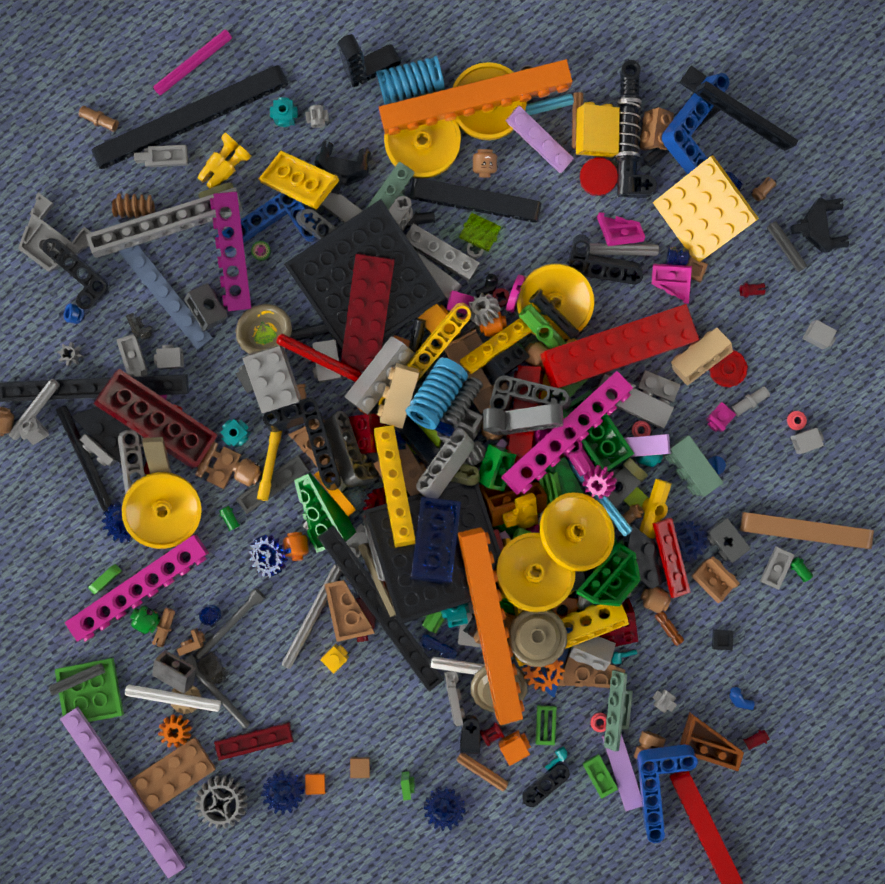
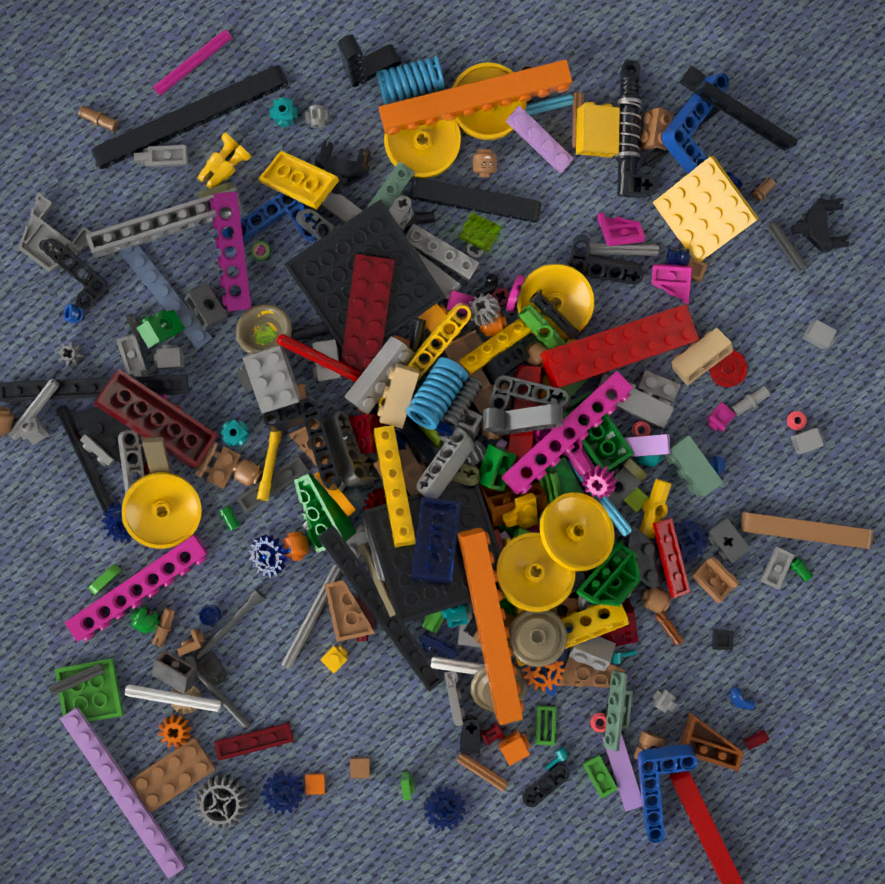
medium nougat piece [112,193,155,218] -> none
red tile [579,157,618,196] -> none
medium nougat pin [622,504,644,524] -> none
dark red pin [739,283,766,298] -> none
none -> green brick [137,309,185,348]

